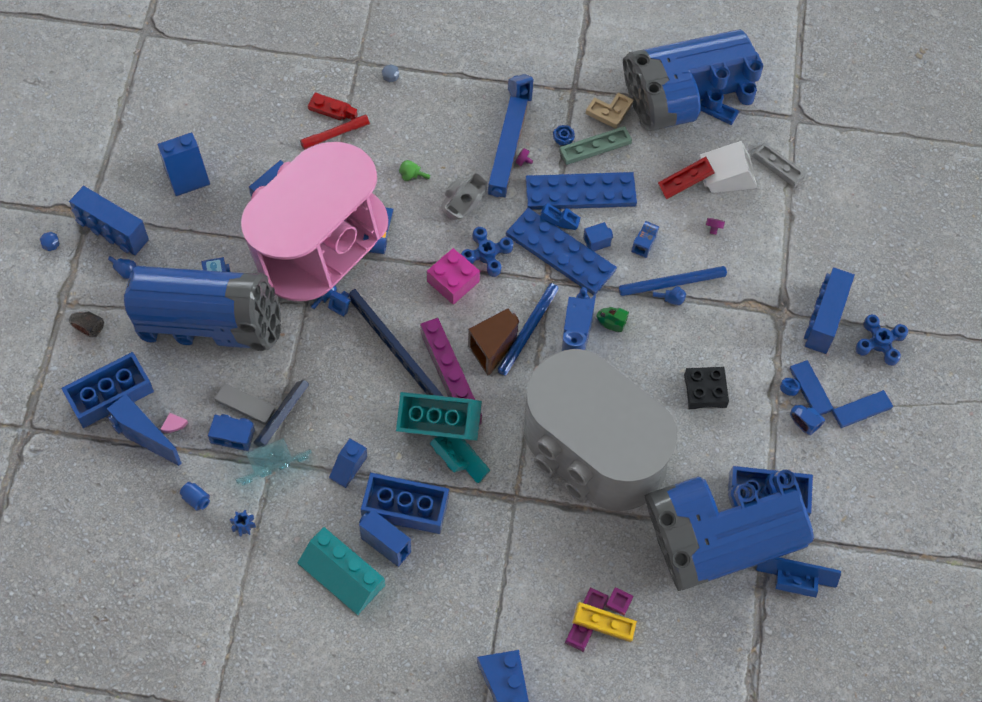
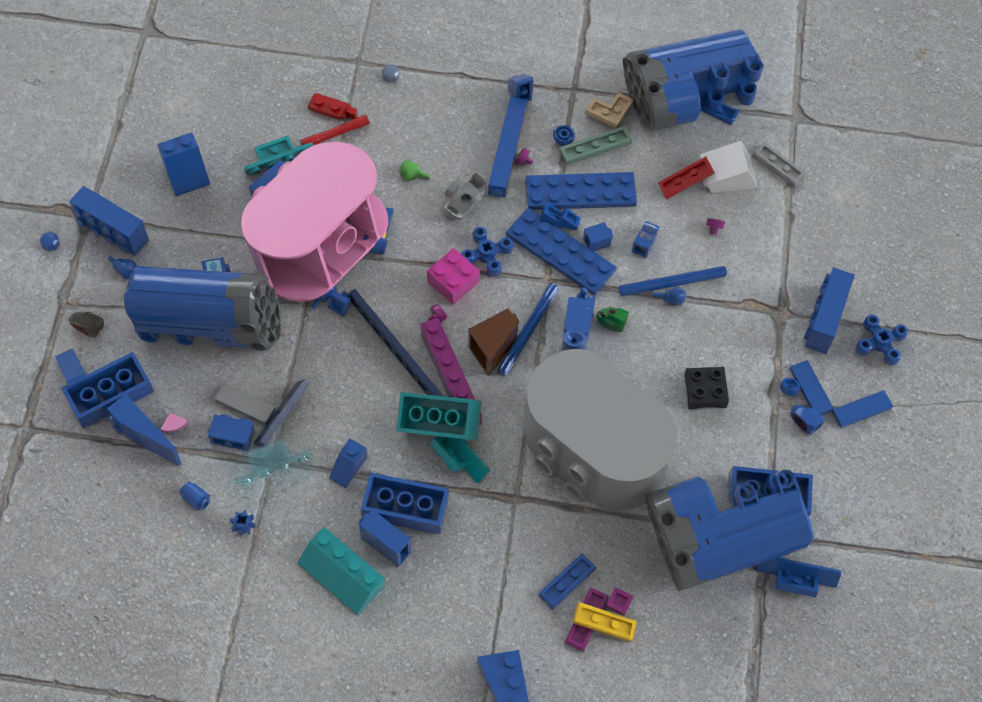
none -> blue tile [55,348,87,387]
none -> teal bracket [244,135,314,175]
none -> magenta tile [428,304,447,323]
none -> blue tile [538,553,596,610]

